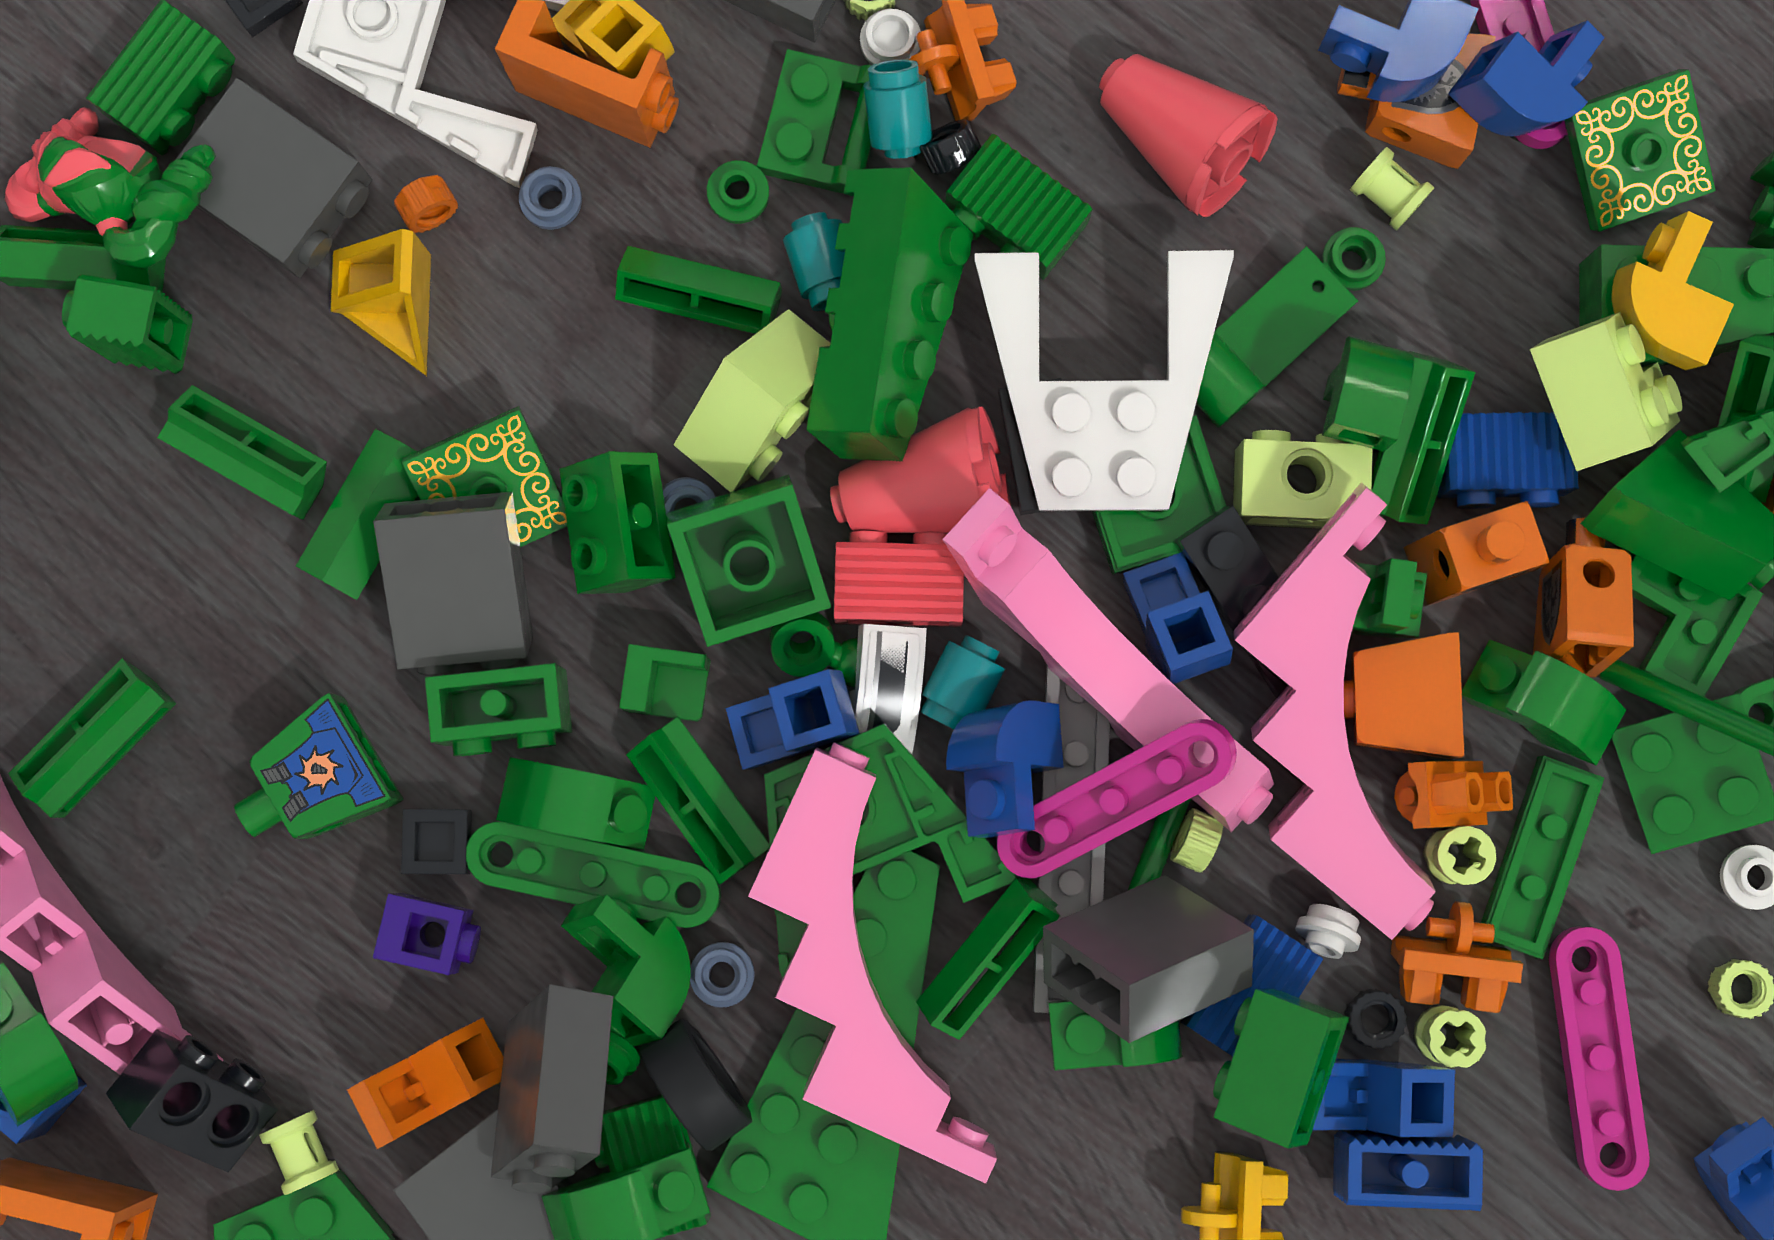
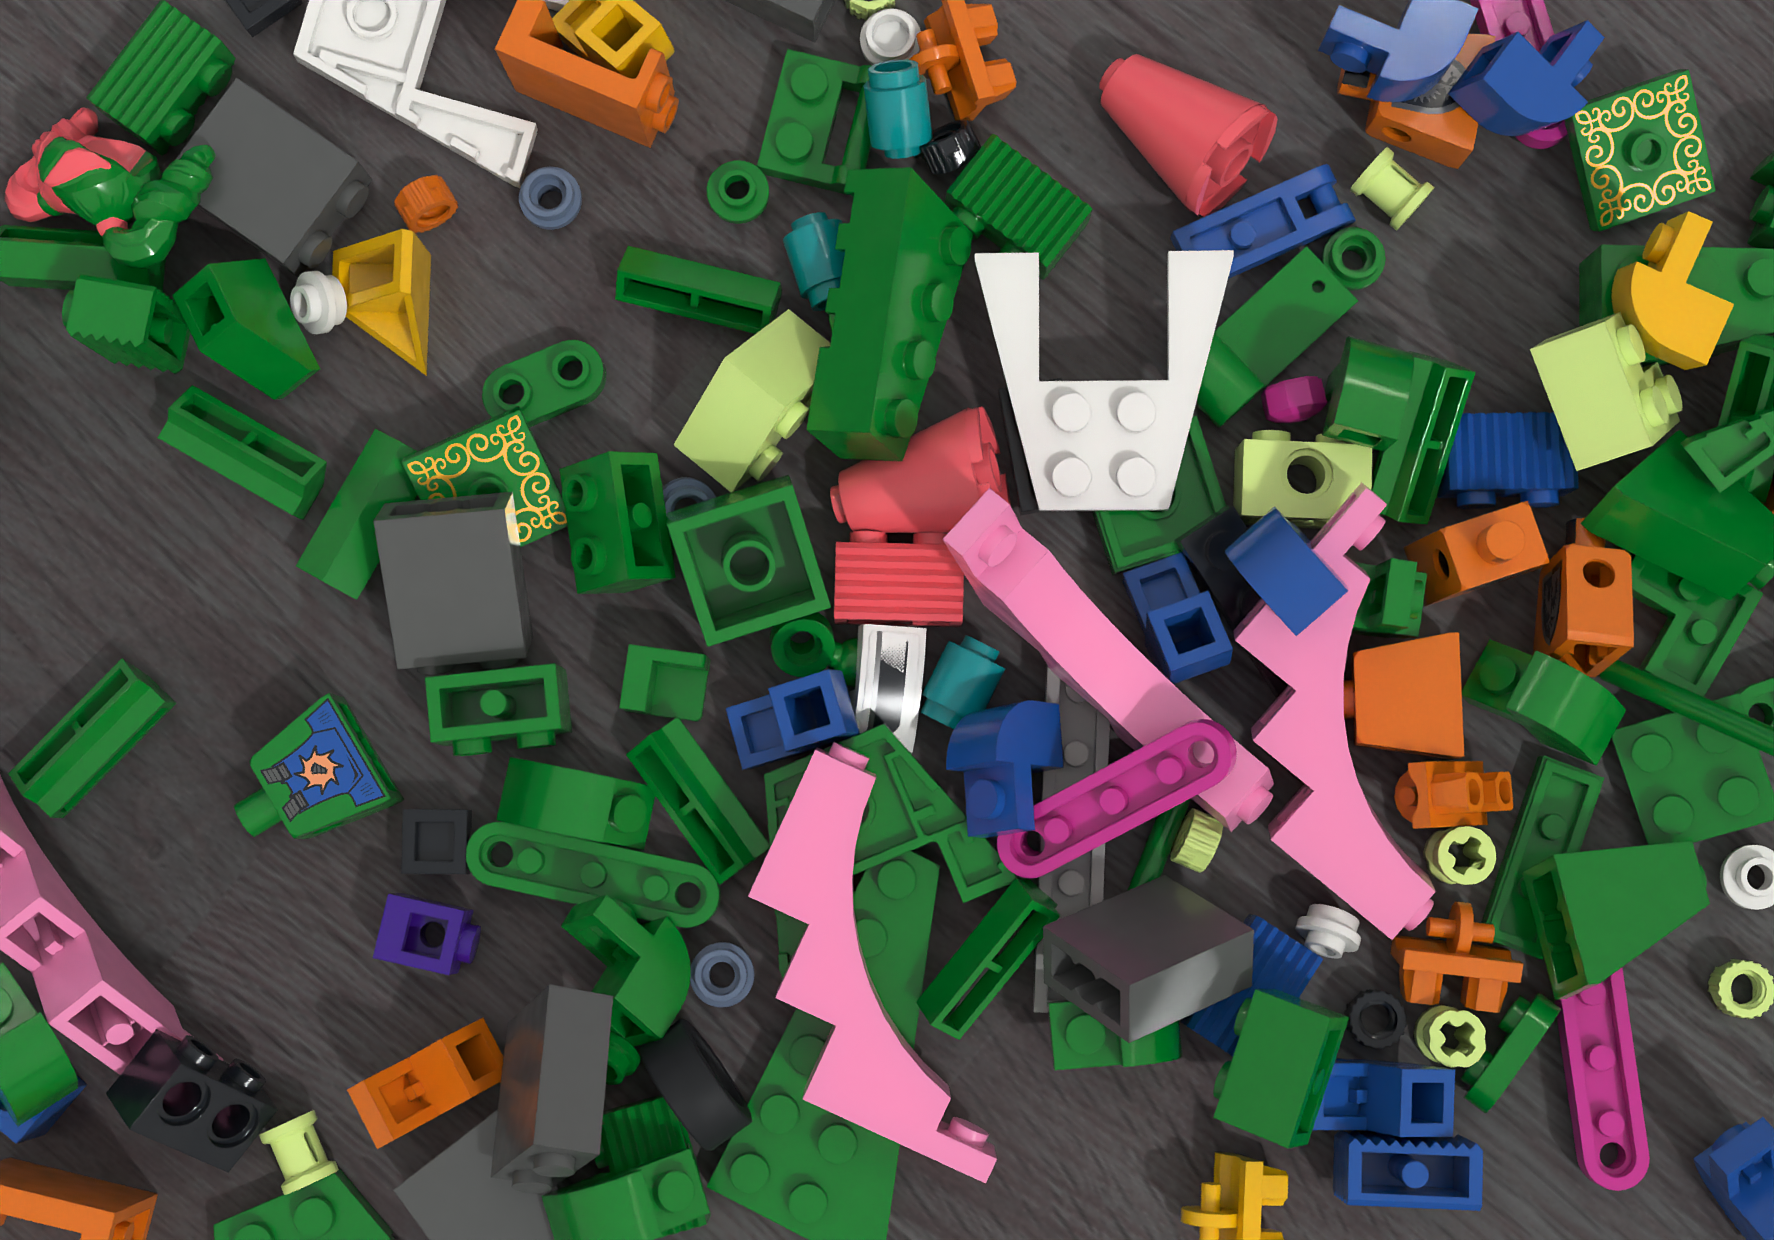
none -> green slope [172,258,320,400]
none -> white plate [290,271,347,335]
none -> green plate [482,340,606,427]
none -> blue plate [1170,164,1356,279]
none -> blue brick [1225,506,1348,636]
none -> dark pink tile [1261,376,1327,423]
none -> green plate [1460,992,1561,1114]
none -> green slope [1522,841,1710,1000]

